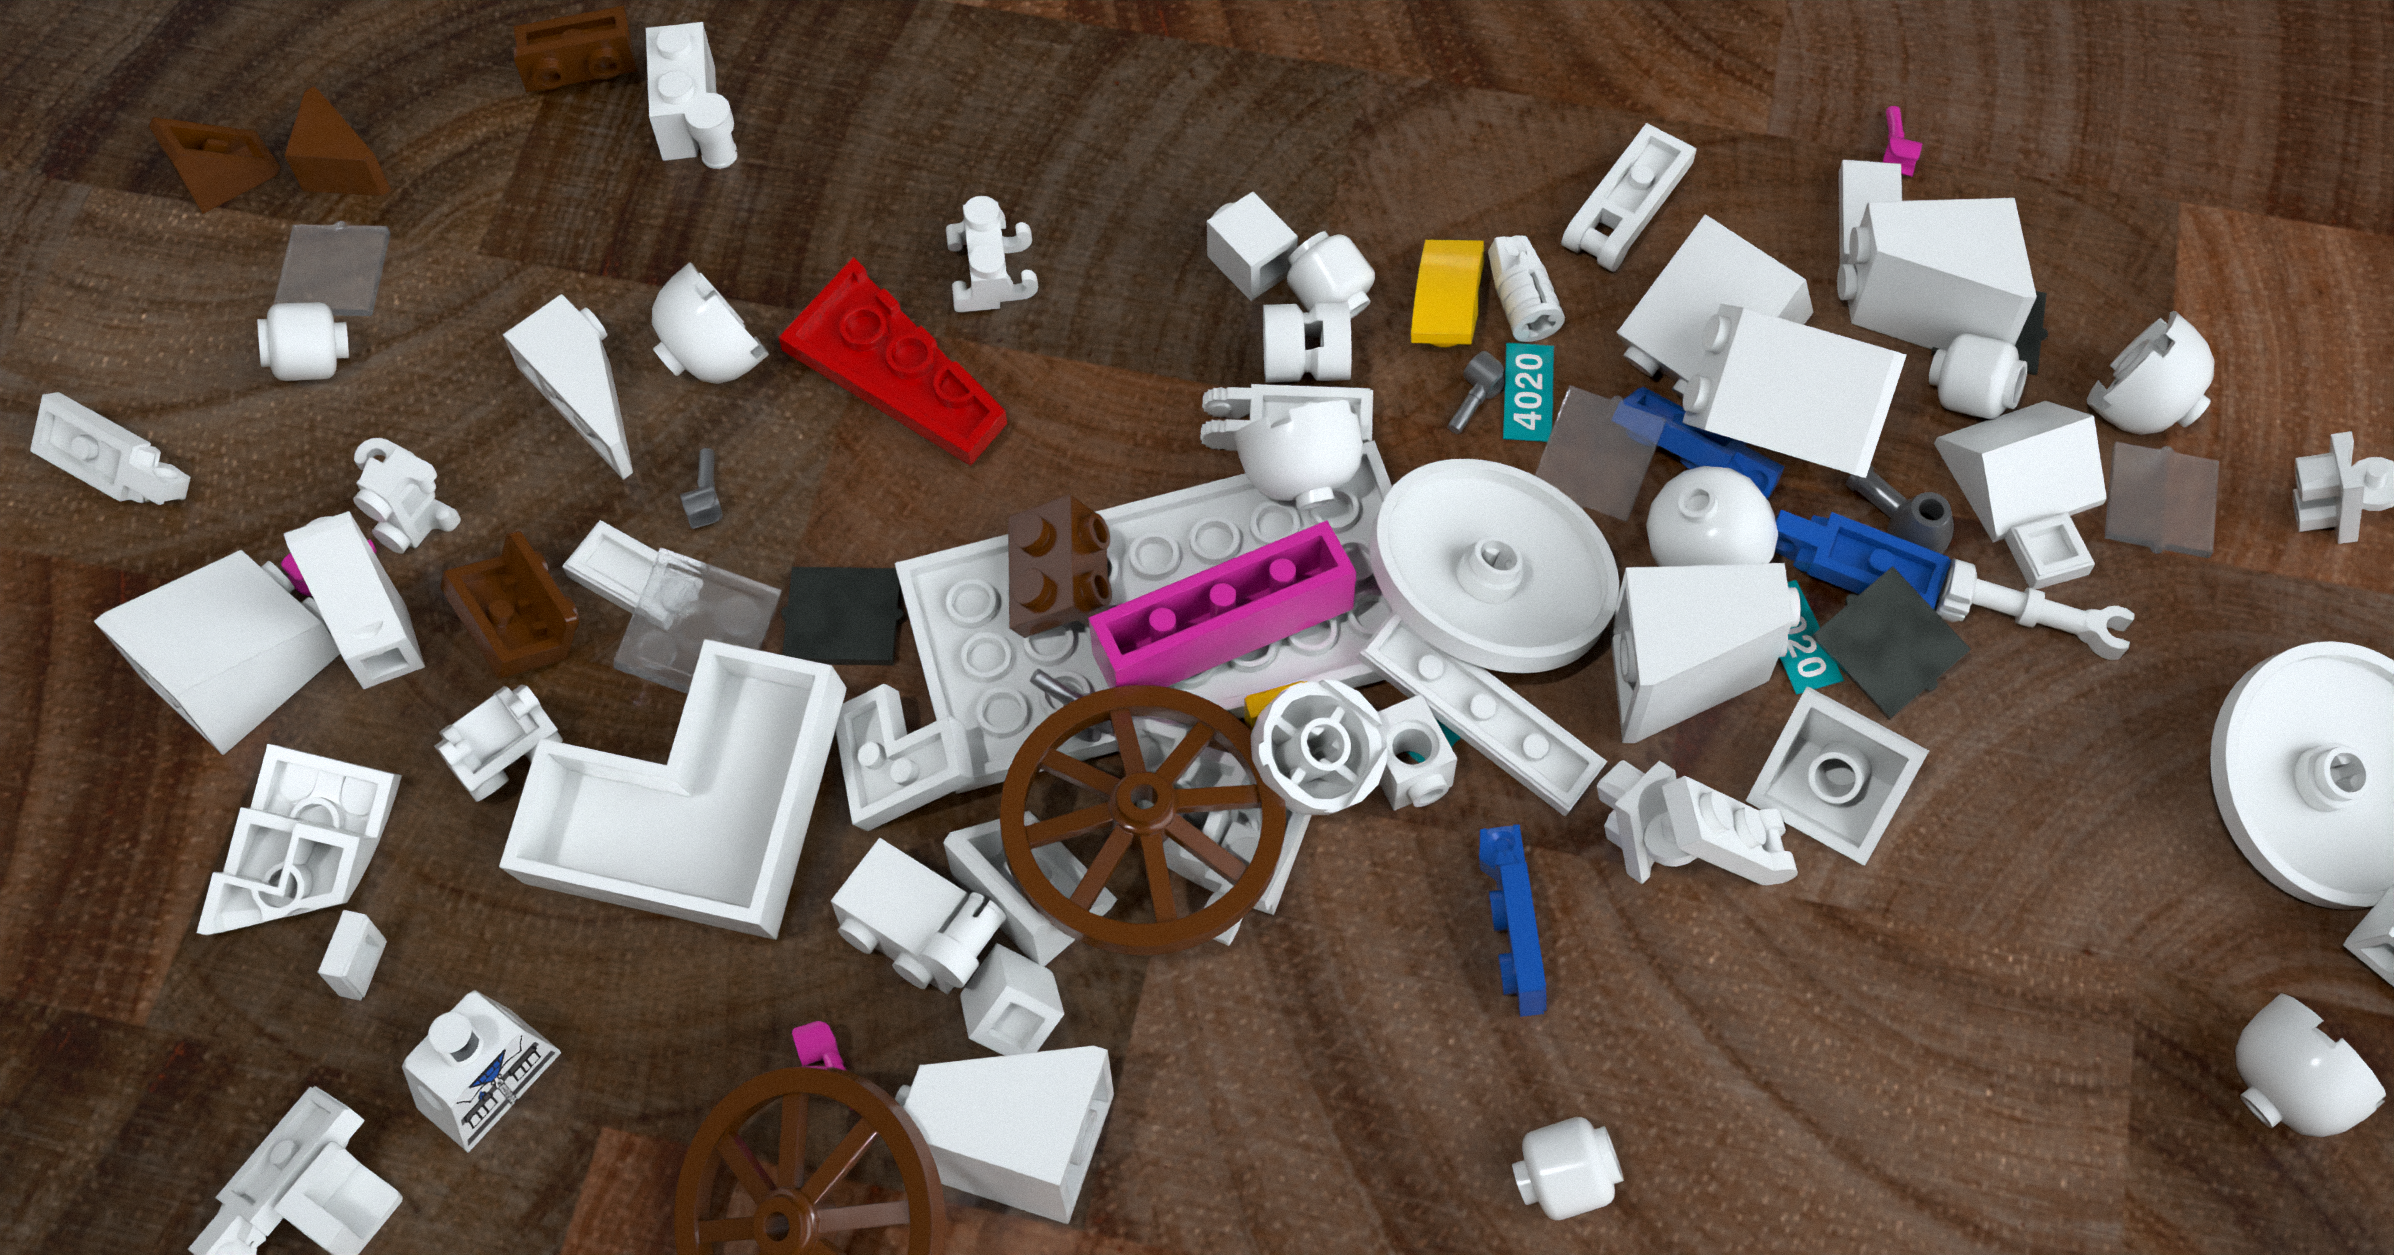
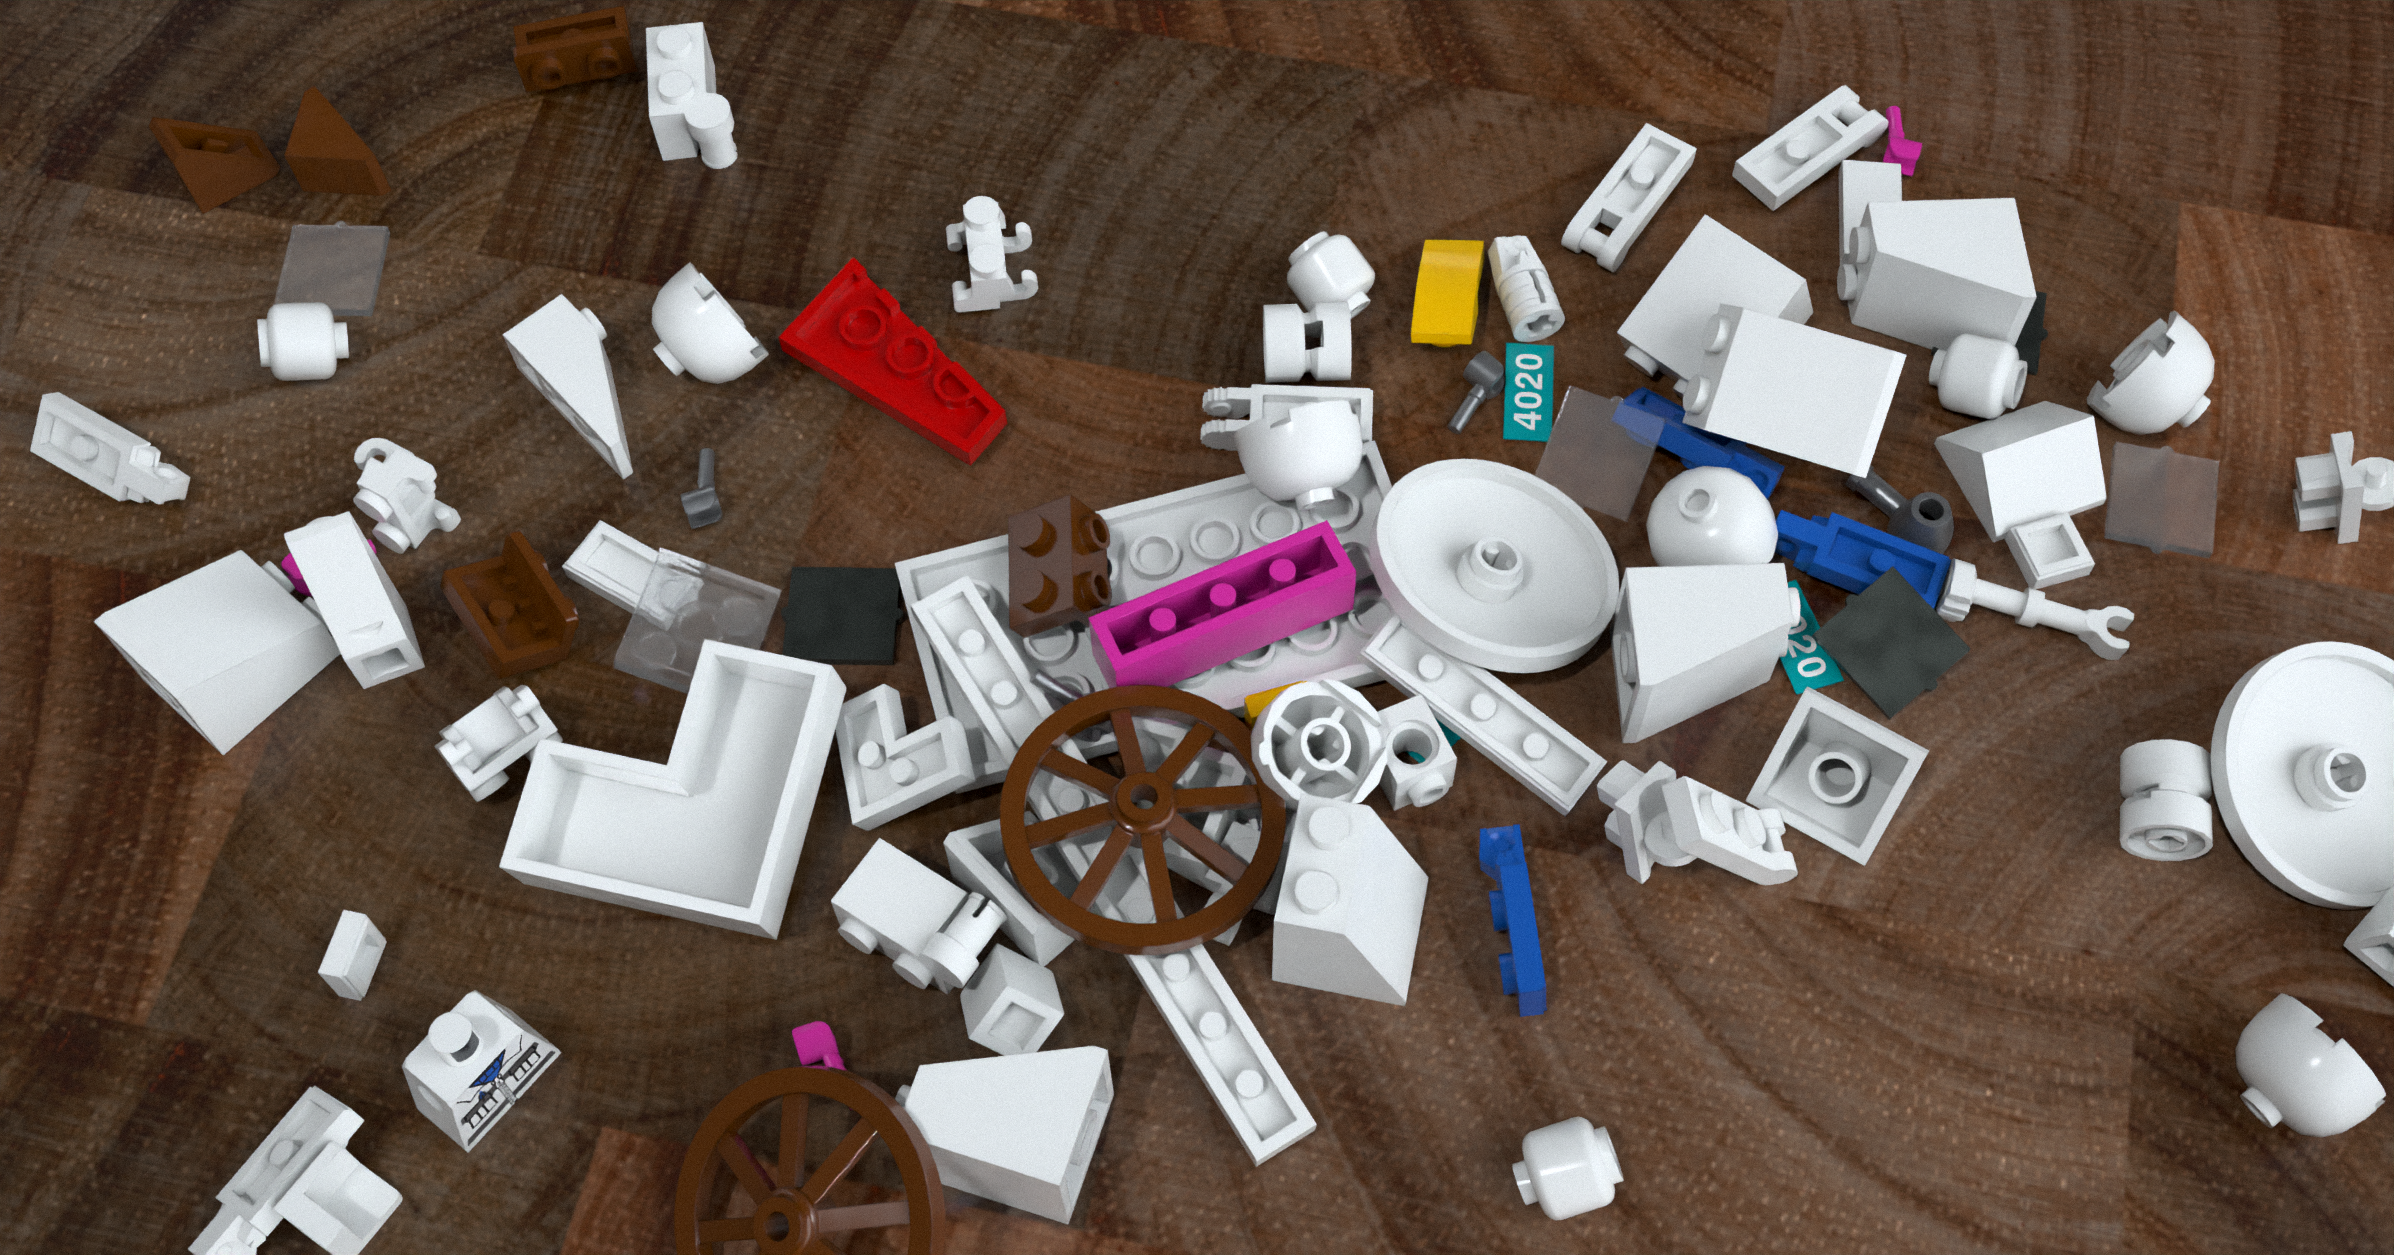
white slope [197,744,402,935] -> none
white brick [1207,192,1298,301] -> none
none -> white plate [910,574,1317,1166]
none -> white slope [1272,793,1429,1006]
none -> white plate [1732,85,1889,211]
none -> white wheel [2120,739,2213,861]

